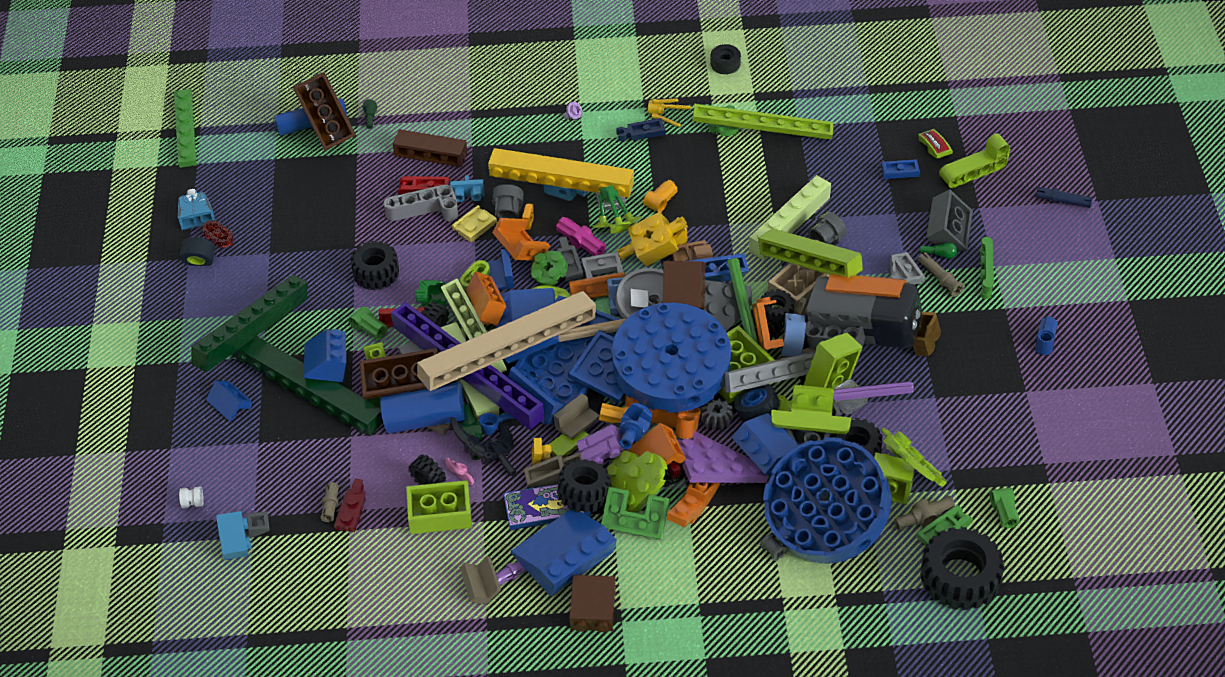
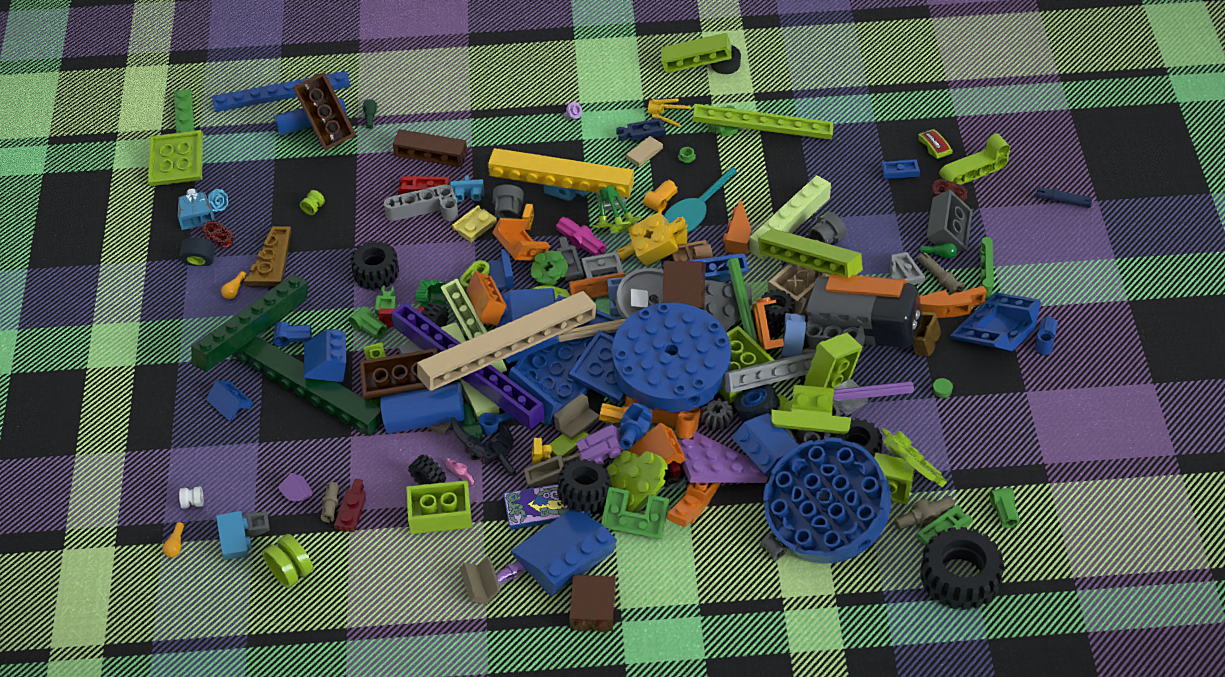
none -> lime plate [148,130,203,186]
none -> light orange piece [162,522,184,558]
none -> medium azure plate [207,189,228,212]
none -> blue plate [212,71,351,112]
none -> light orange piece [221,271,247,299]
none -> pearl gold wing [244,227,292,286]
none -> lime wheel [262,534,314,588]
none -> blue piece [273,321,312,347]
none -> medium lavender brick [278,473,313,502]
none -> lime wheel [300,190,325,215]
none -> bright green plate [375,286,396,315]
none -> tan tile [626,136,663,167]
none -> lime brick [661,33,732,73]
none -> teal piece [664,167,737,233]
none -> bright green plate [678,147,696,163]
none -> orange slope [723,201,752,256]
none -> orange slope [920,286,987,318]
none -> clear red plate [932,179,968,202]
none -> bright green tile [932,378,953,398]
none -> blue slope [950,292,1041,351]

